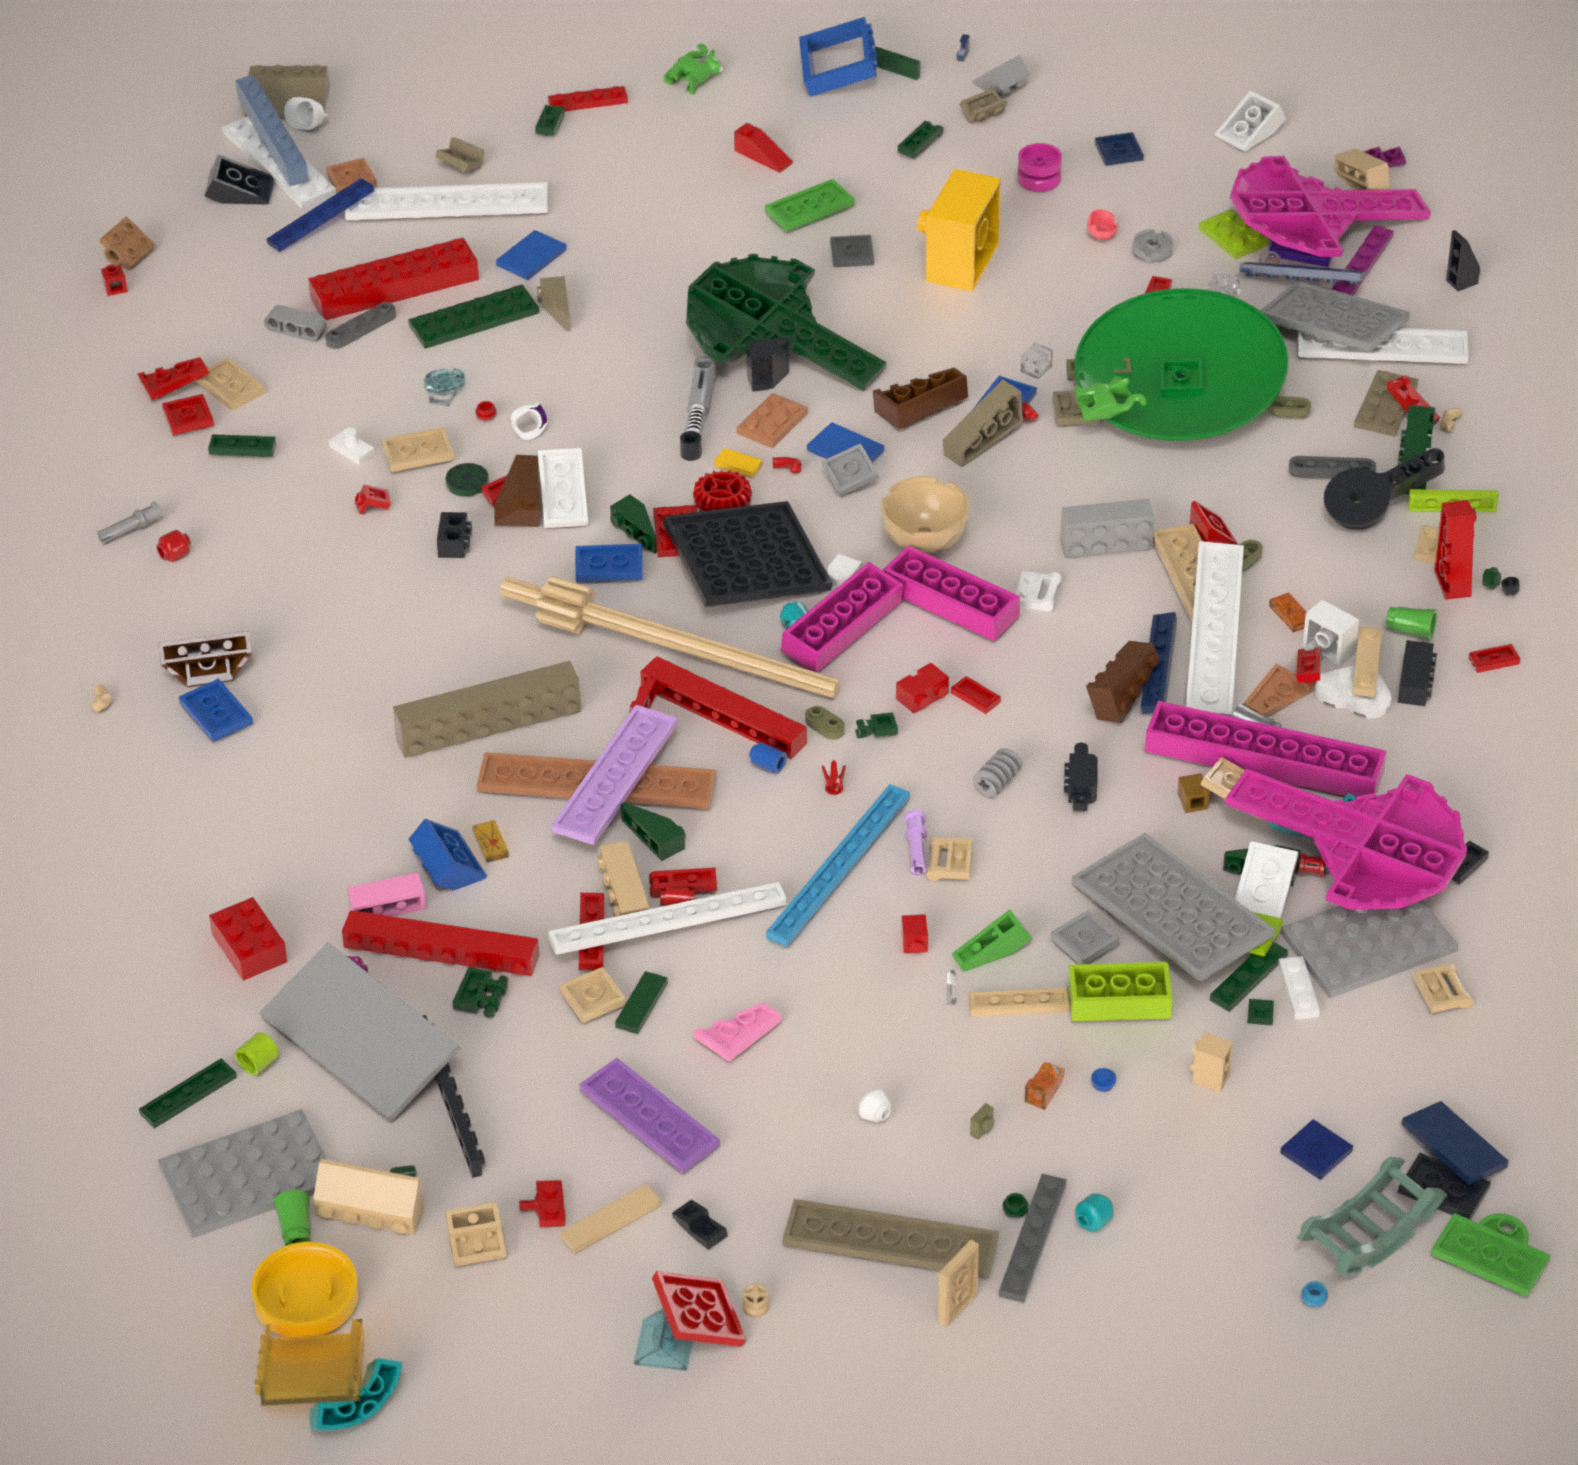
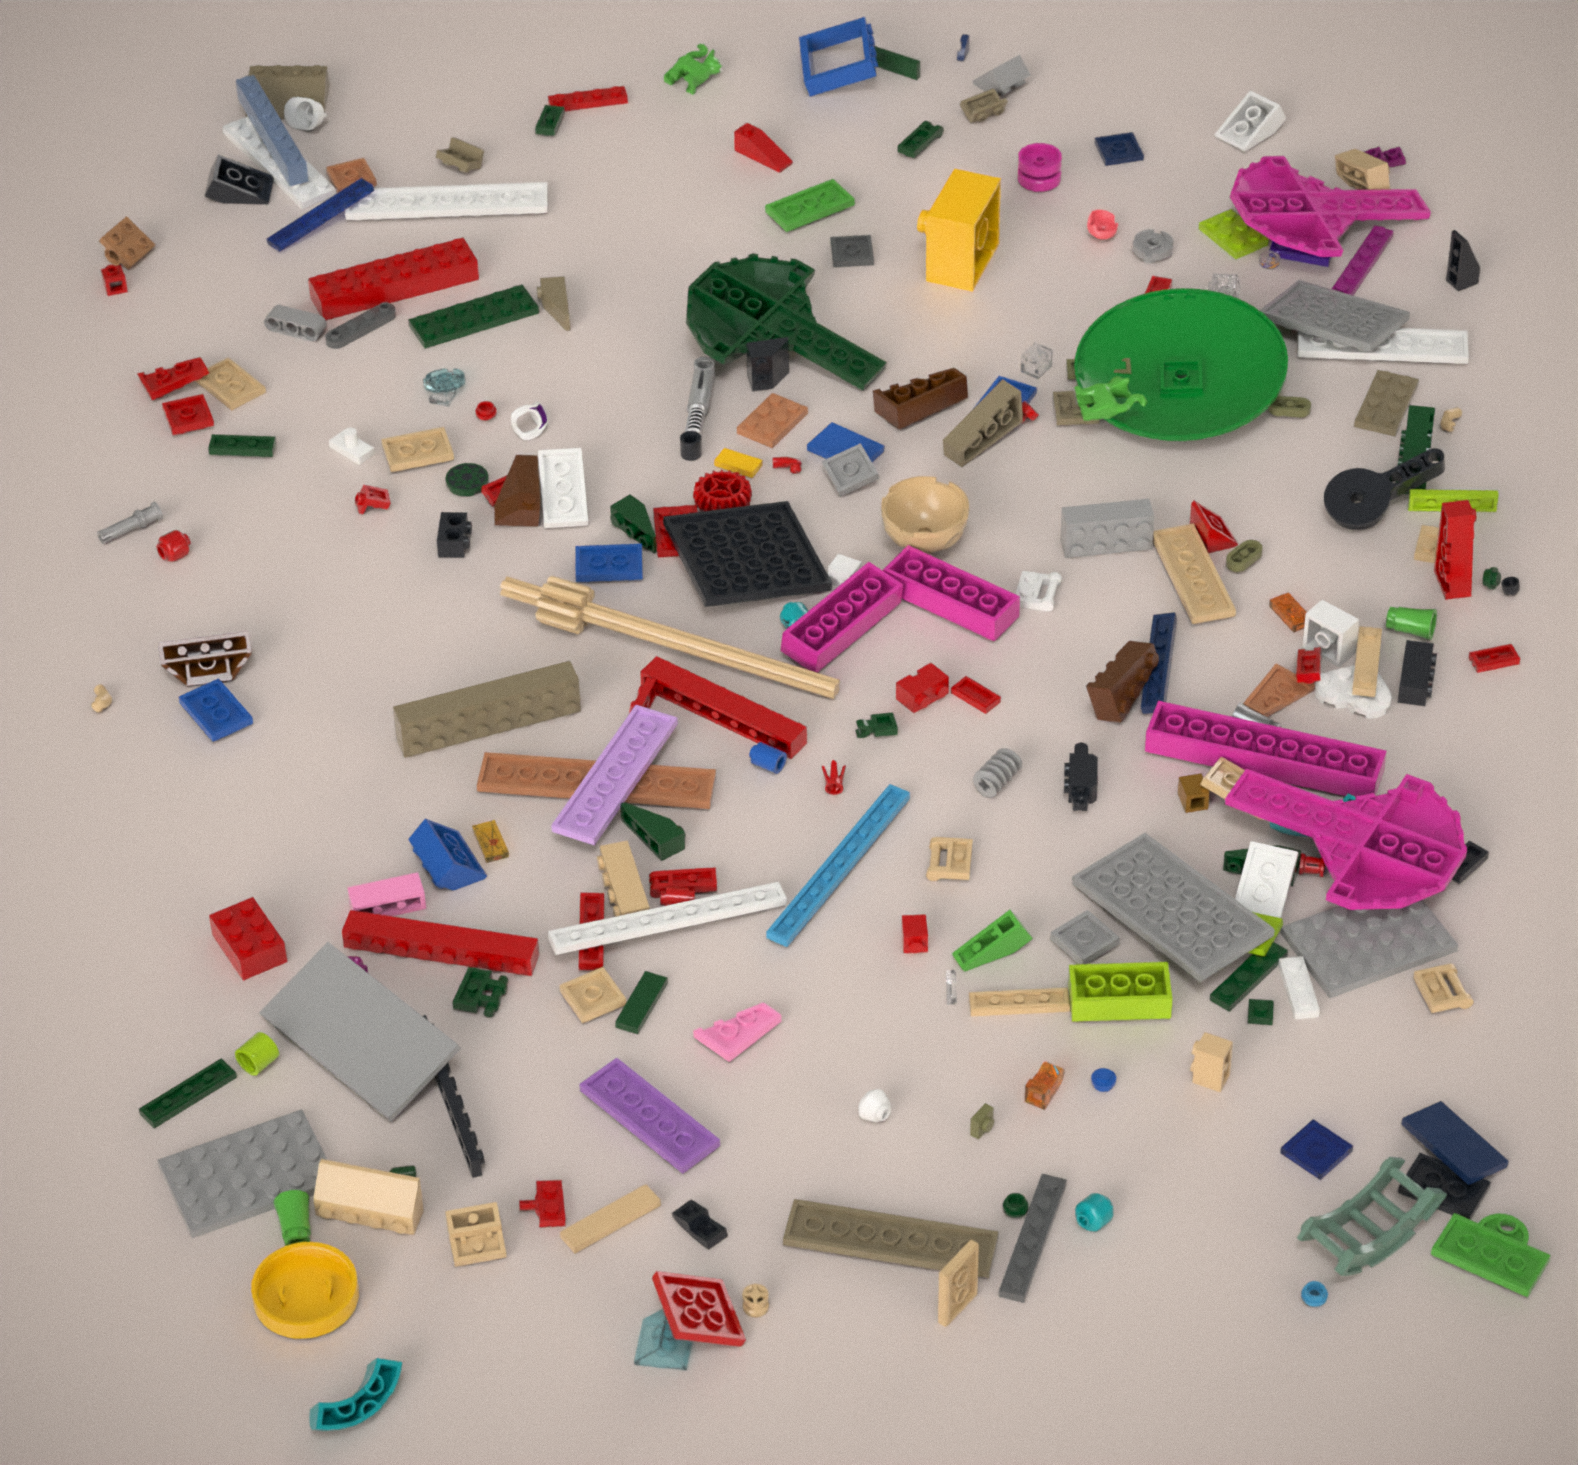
clear yellow panel [255,1319,365,1406] -> none
blue tile [496,230,567,280] -> none
olive plate [805,706,845,740] -> none
lavender pin [905,810,927,875] -> none
white plate [1186,541,1244,717] -> none
plate [1240,262,1366,285] -> none
dark grey plate [1288,456,1376,478] -> none
red plate [1387,375,1441,425] -> none

